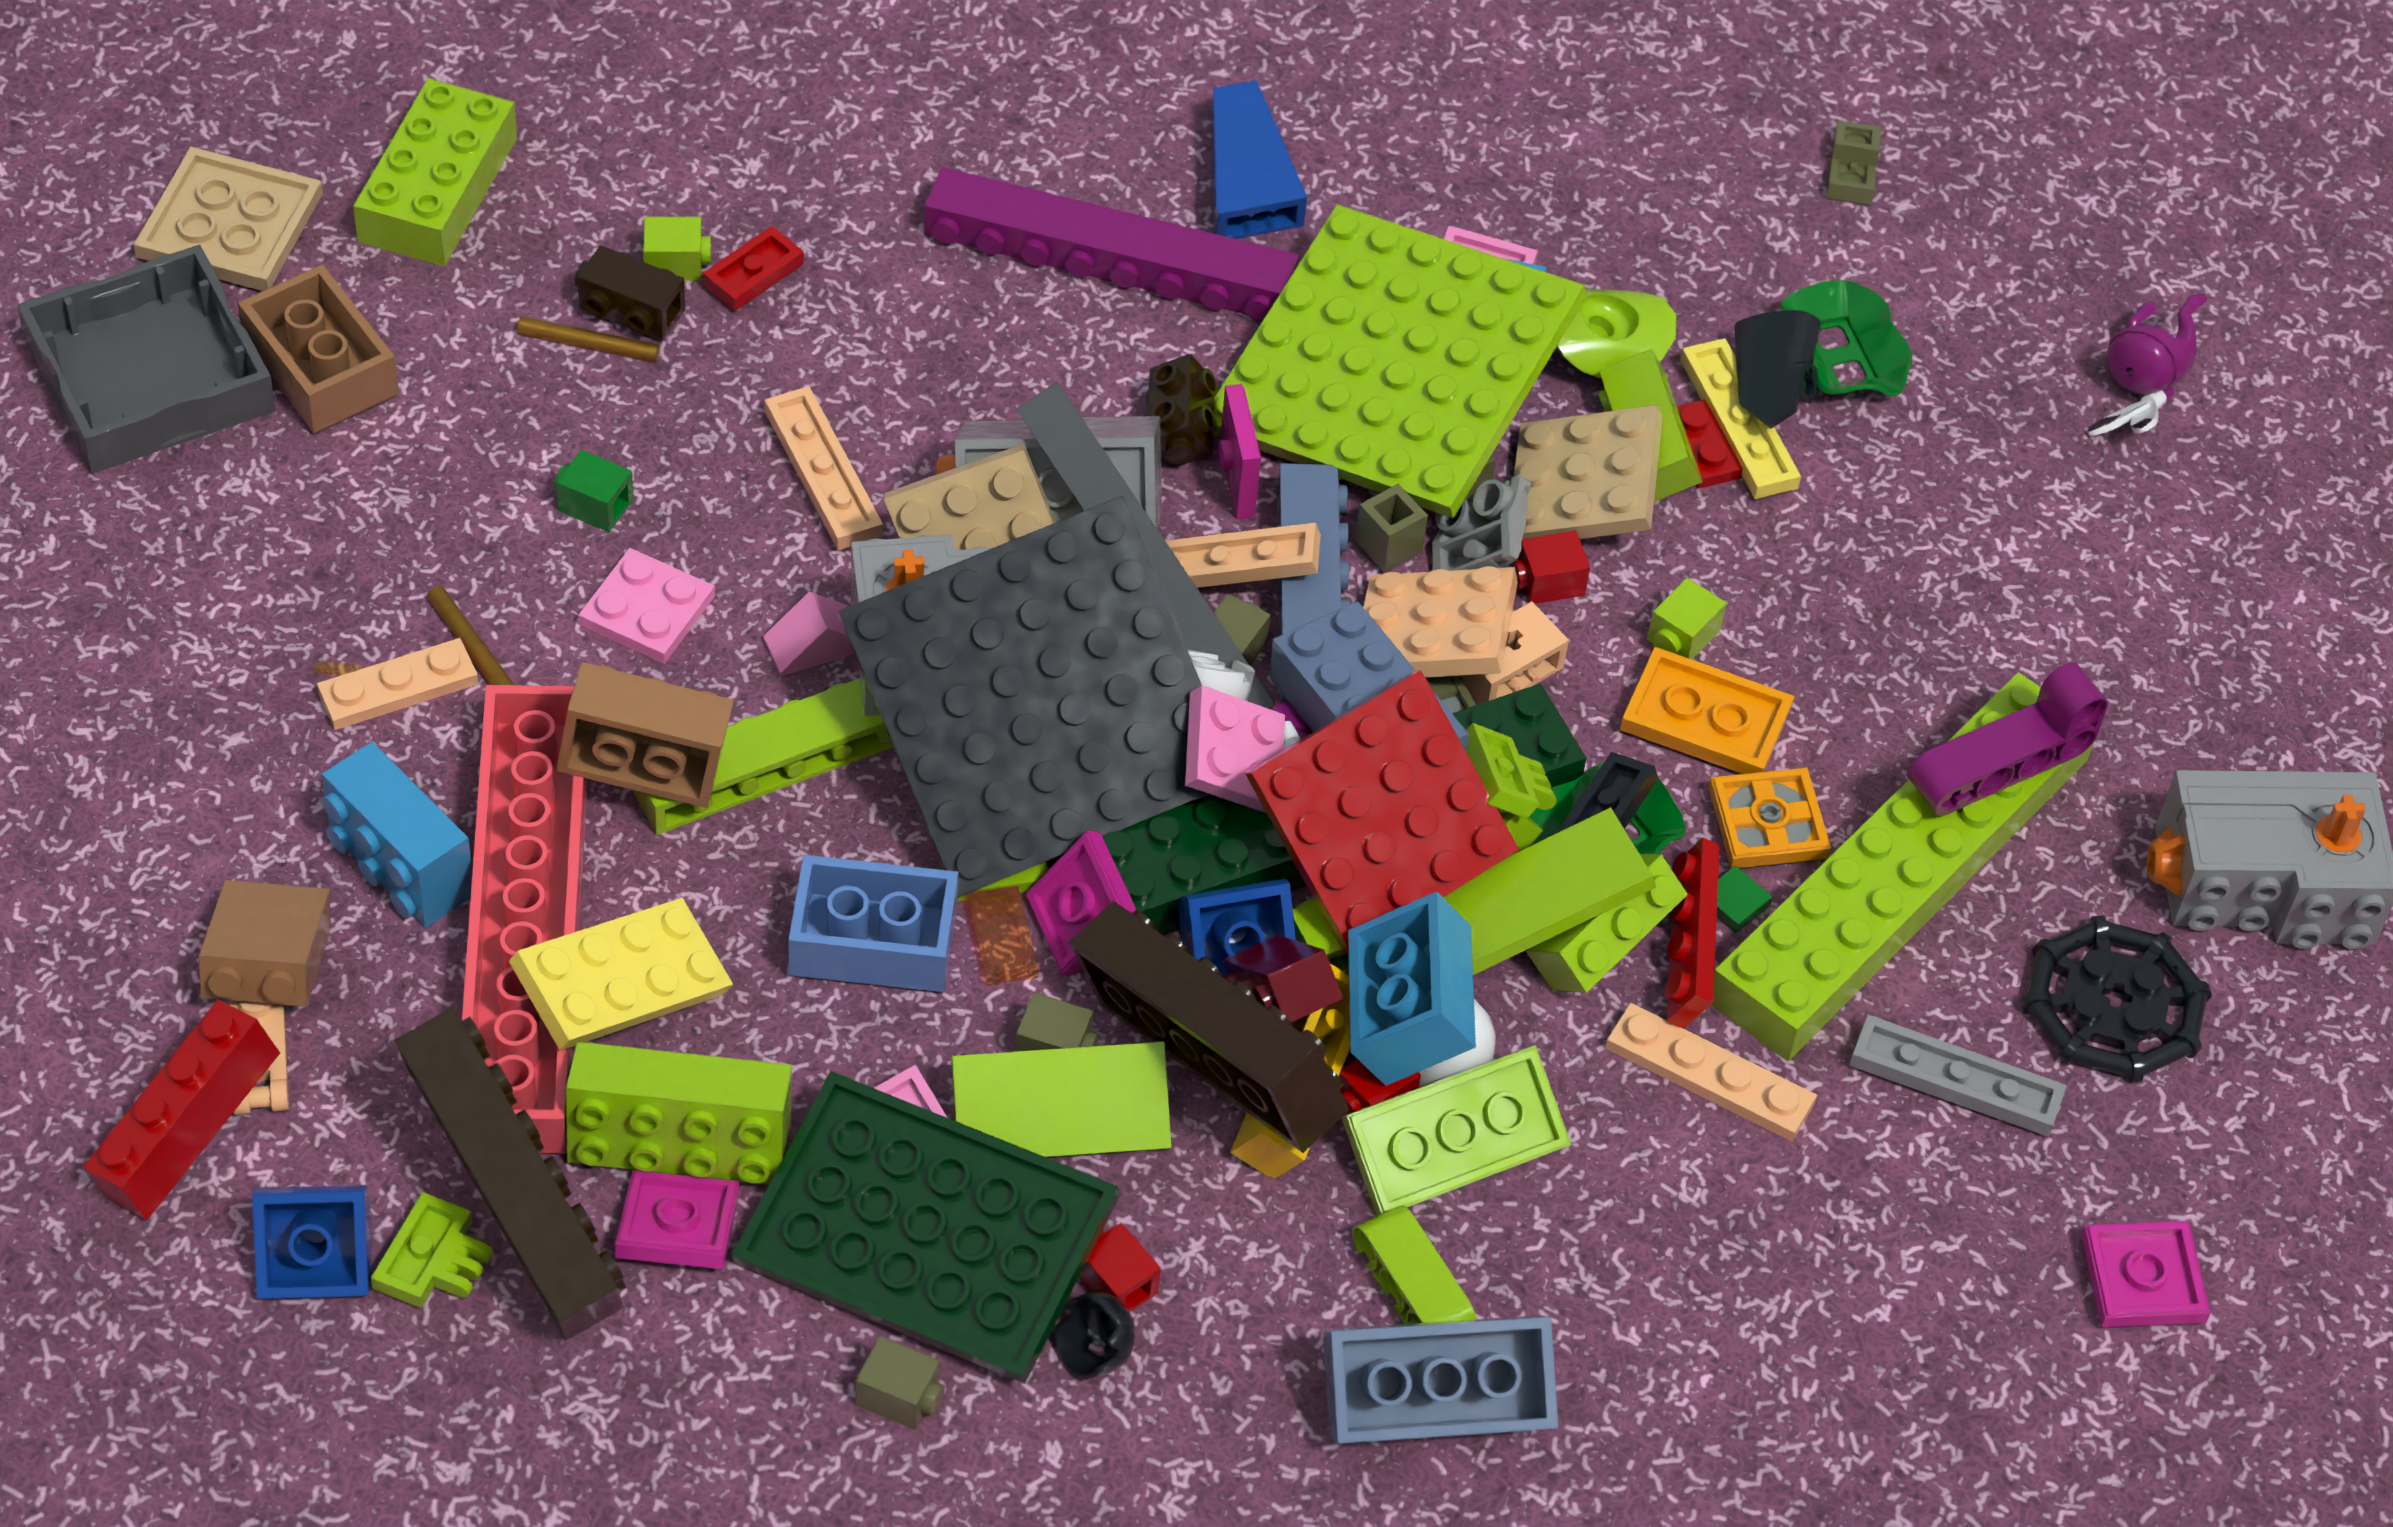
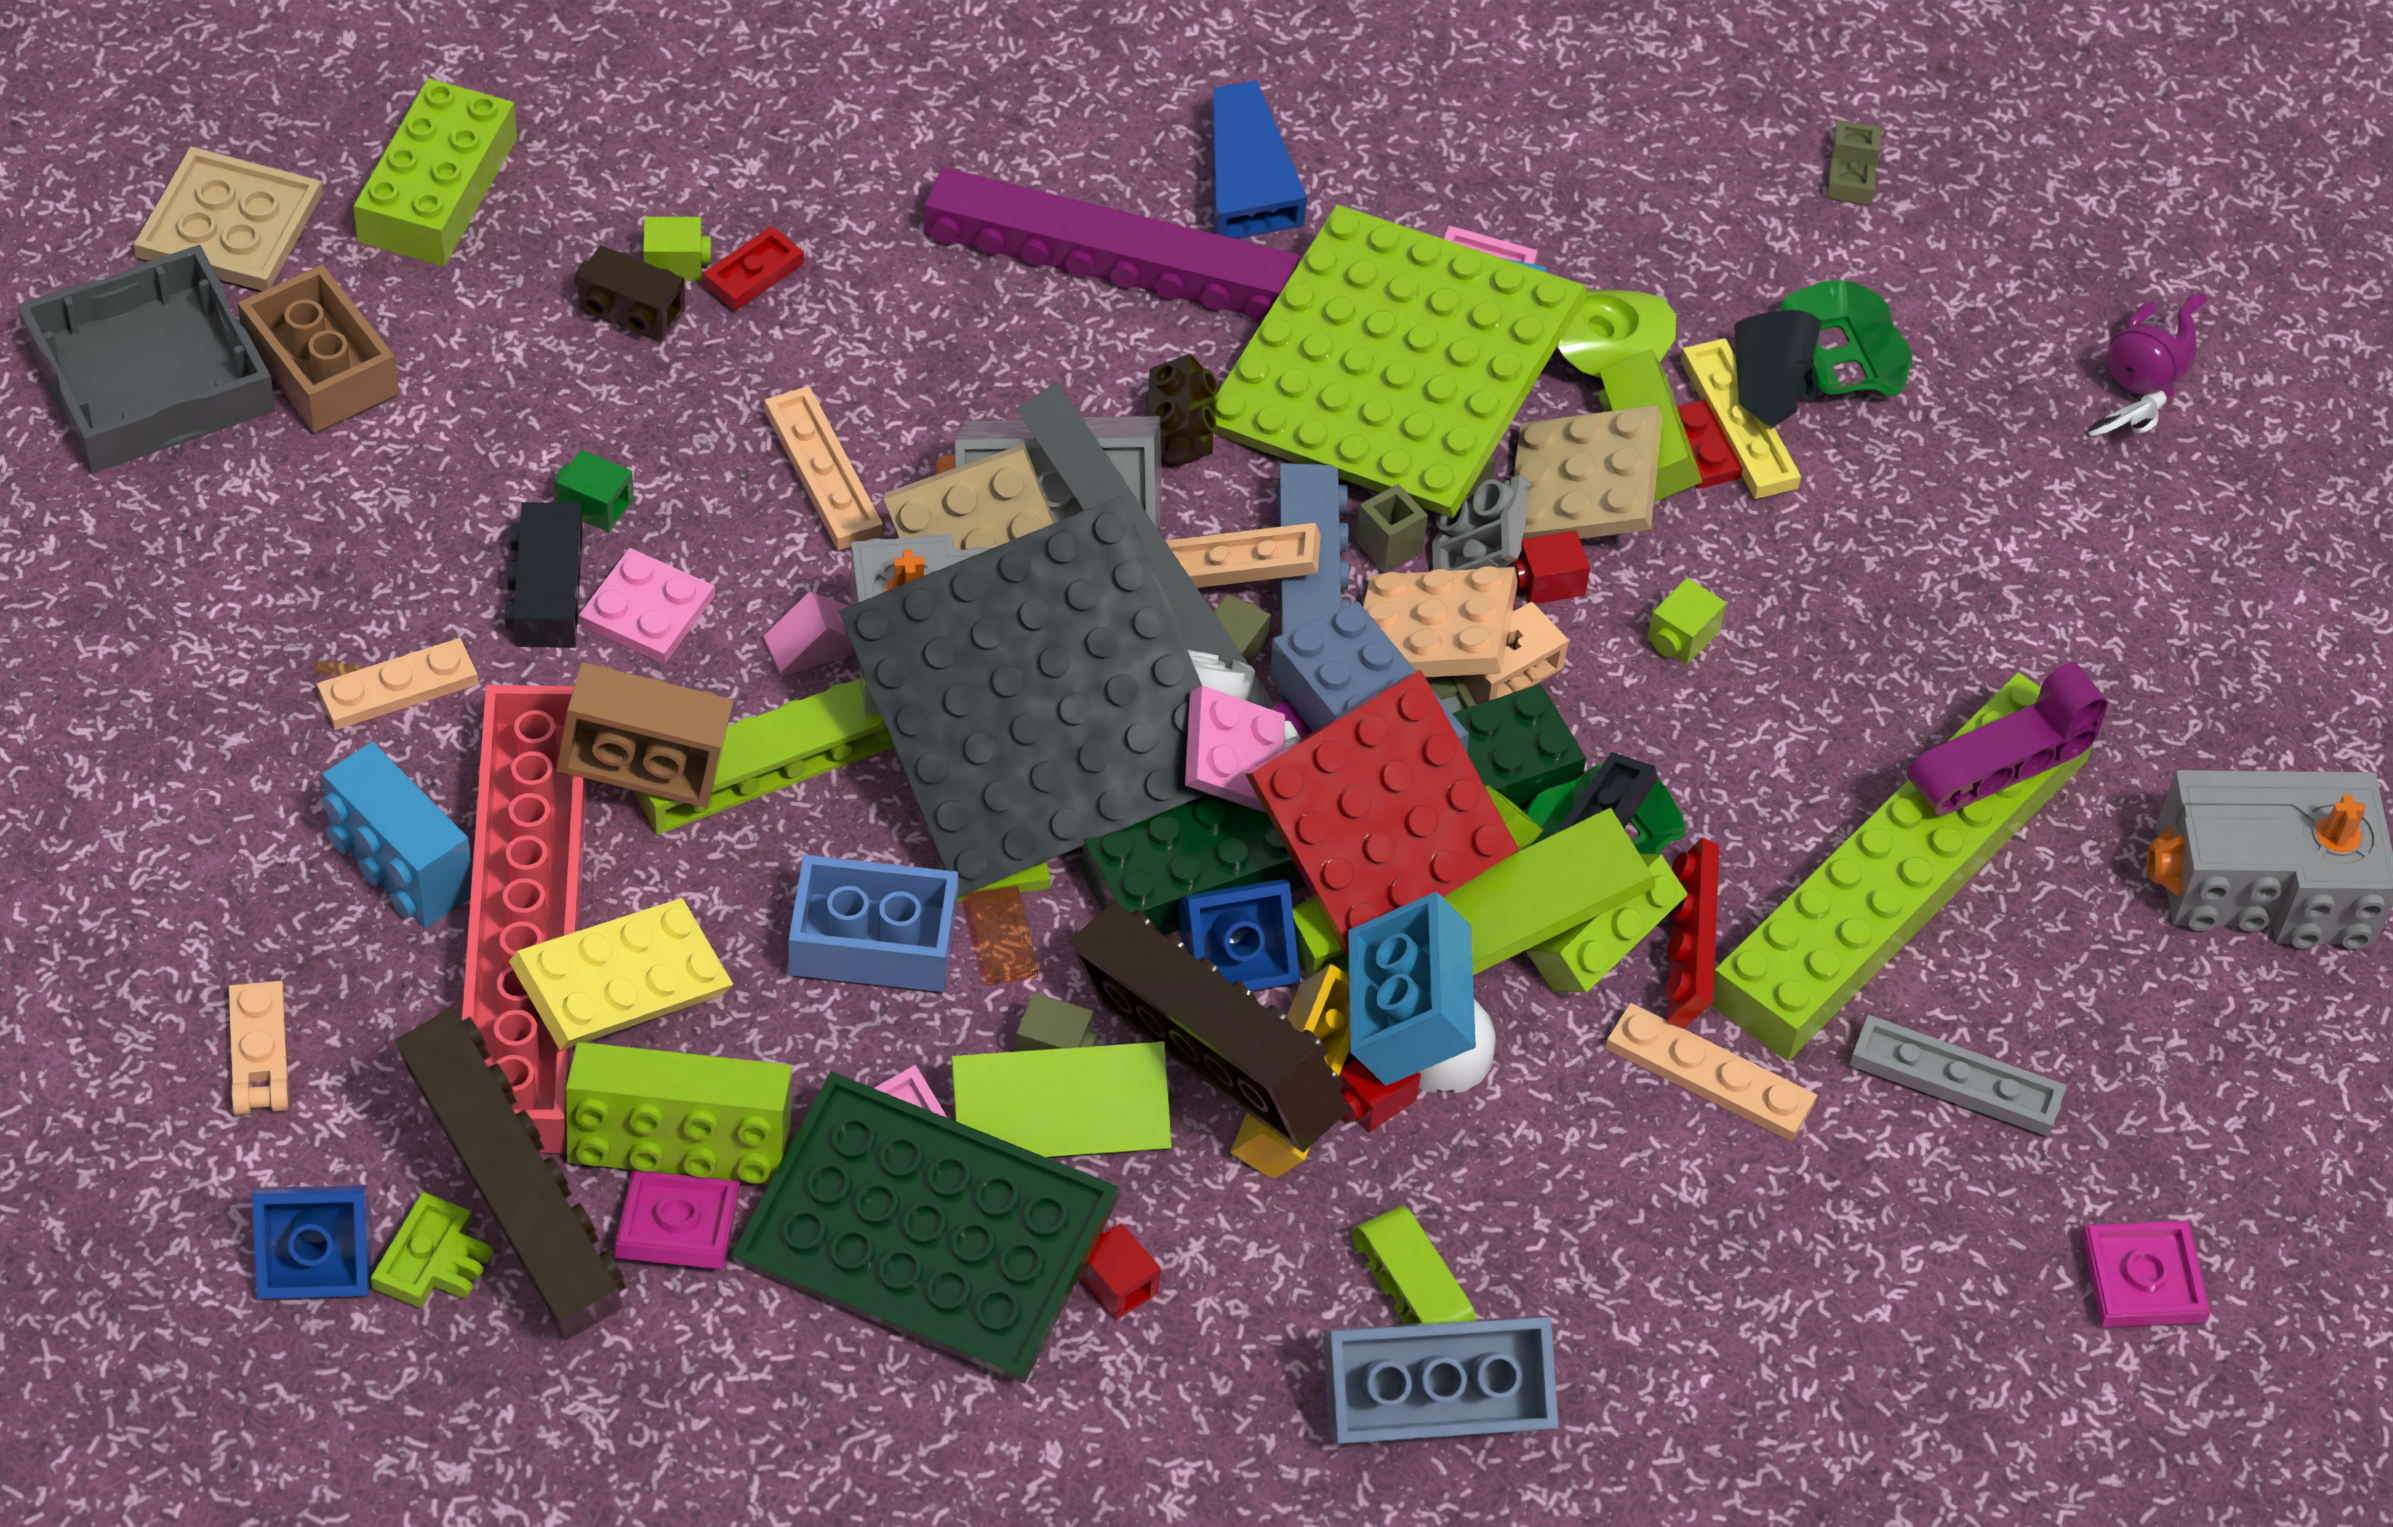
red brick [83,999,280,1221] -> none
medium nougat brick [199,880,331,1007] -> none
pearl gold bar [427,585,515,685] -> none
pearl gold bar [517,316,660,363] -> none
olive brick [856,1336,945,1430] -> none
dark pink plate [1025,830,1136,976] -> none
black hair [1054,1289,1135,1380] -> none
dark pink plate [1218,384,1261,519] -> none
dark red brick [1222,935,1344,1022] -> none
lime tile [1341,1045,1571,1216] -> none
lime hinge [1466,723,1557,819] -> none
light orange plate [1620,647,1795,774] -> none
light orange piece [1708,767,1831,869] -> none
green tile [1717,866,1773,934] -> none
black plate [2021,915,2212,1083] -> none
none -> black brick [505,502,583,648]

